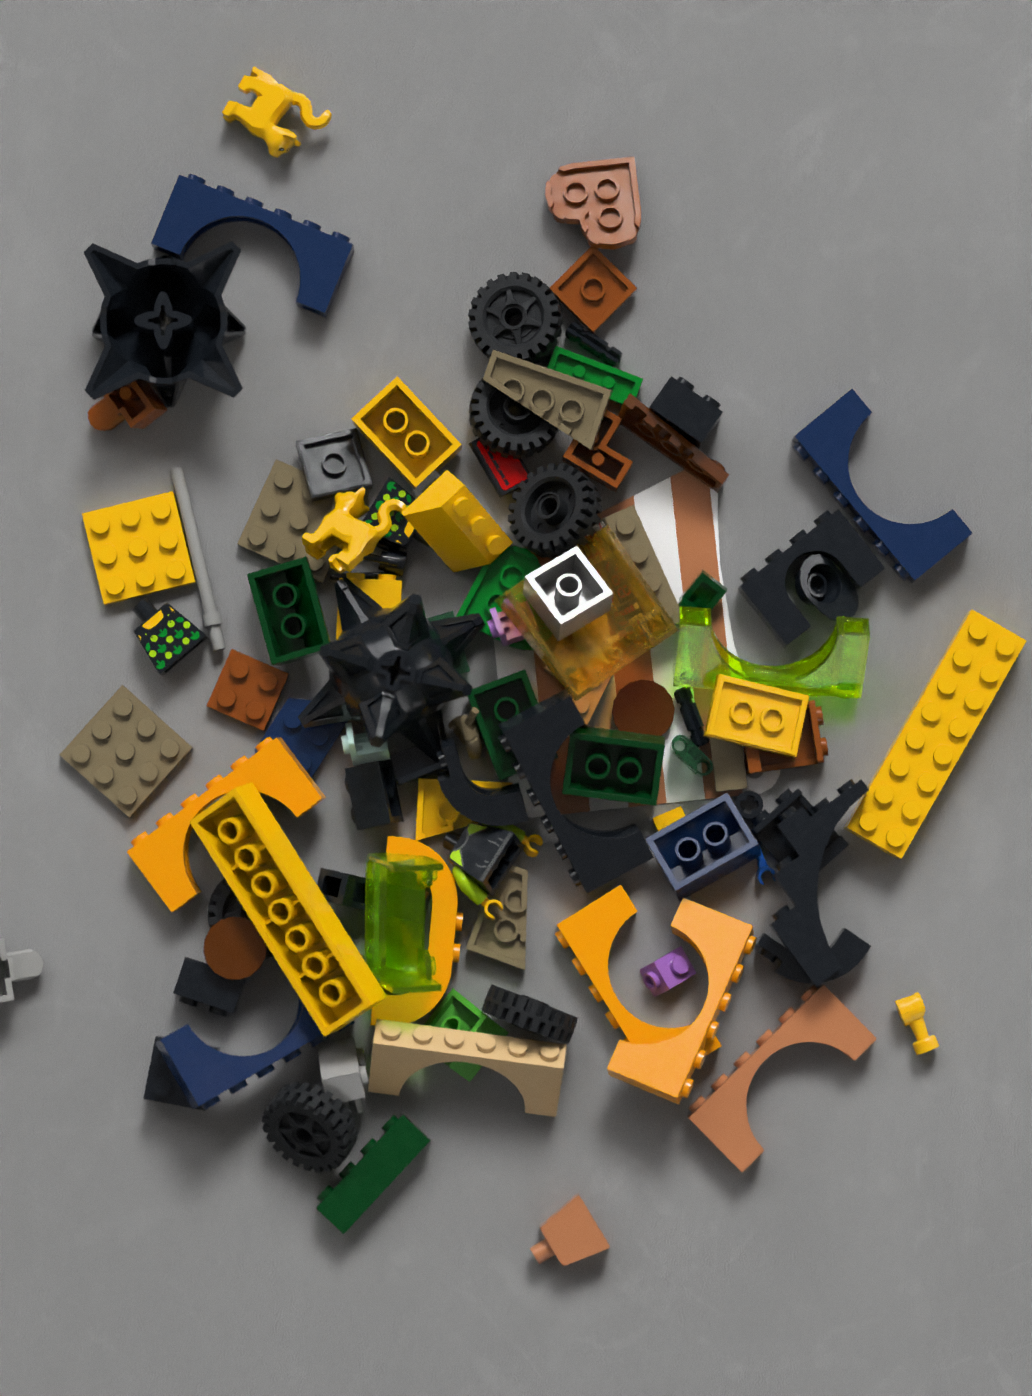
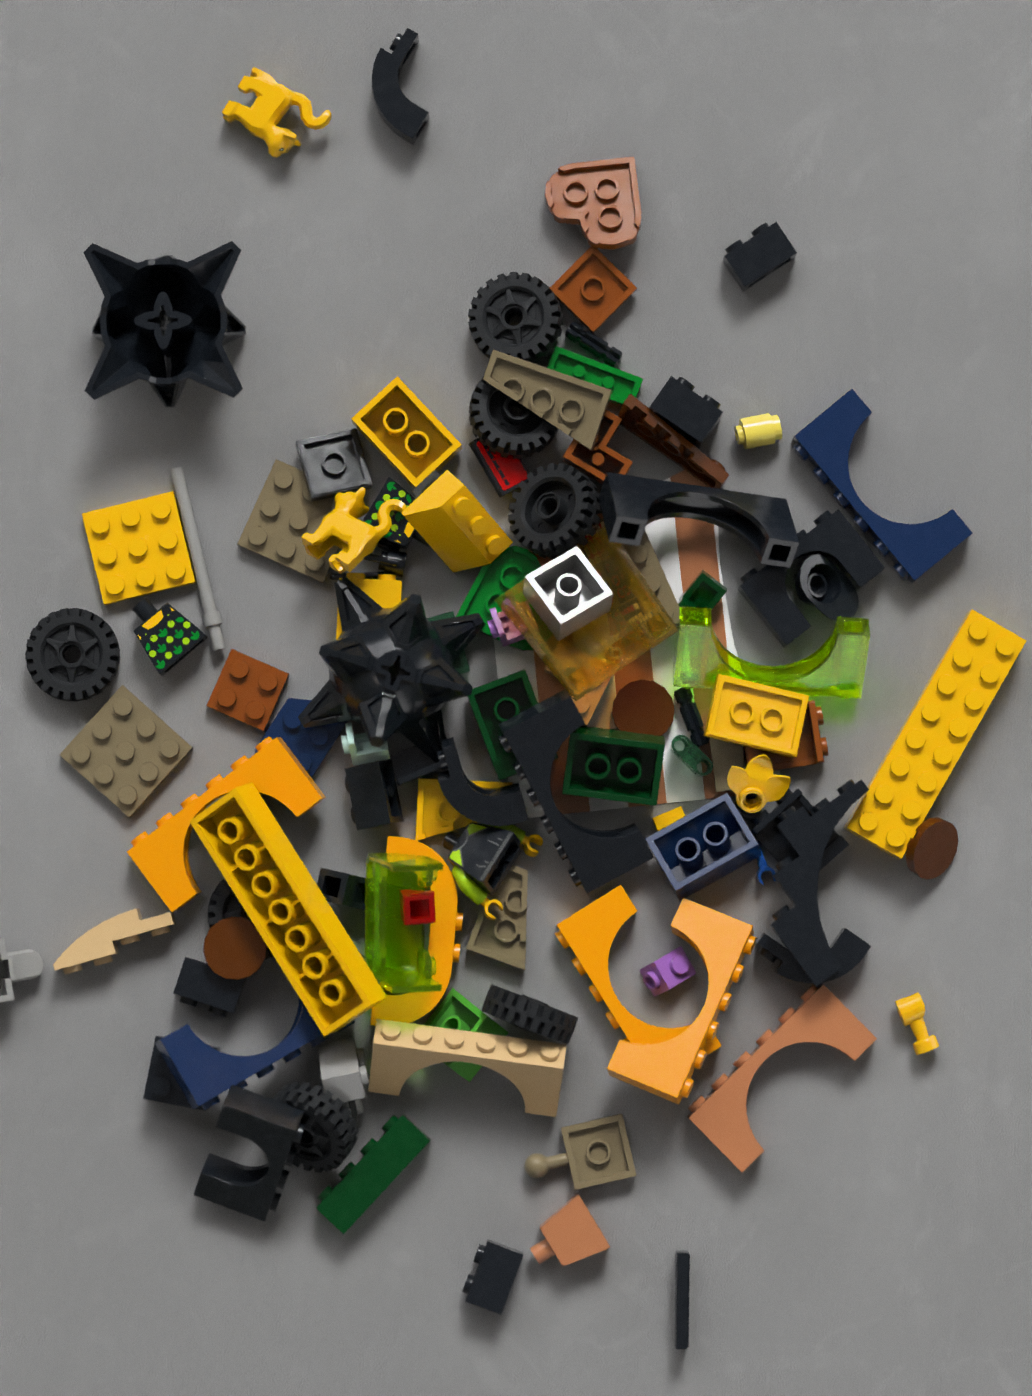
dark orange brick [88,379,167,431] -> none
dark blue arch [151,174,354,318] -> none
dark green slope [247,557,331,666] -> none
dark tan piece [448,707,482,759] -> none
none -> black wheel [25,608,120,702]
none -> tan slope [53,908,176,975]
none -> black arch [194,1084,305,1222]
none -> black arch [372,28,429,145]
none -> red slope [399,889,436,926]
none -> black brick [462,1239,523,1315]
none -> dark tan plate [524,1113,637,1190]
none -> black arch [599,472,799,568]
none -> black tile [675,1250,690,1349]
none -> black brick [723,222,797,292]
none -> yellow plate [727,754,790,813]
none -> light yellow brick [734,413,782,450]
none -> reddish brown tile [906,817,959,880]

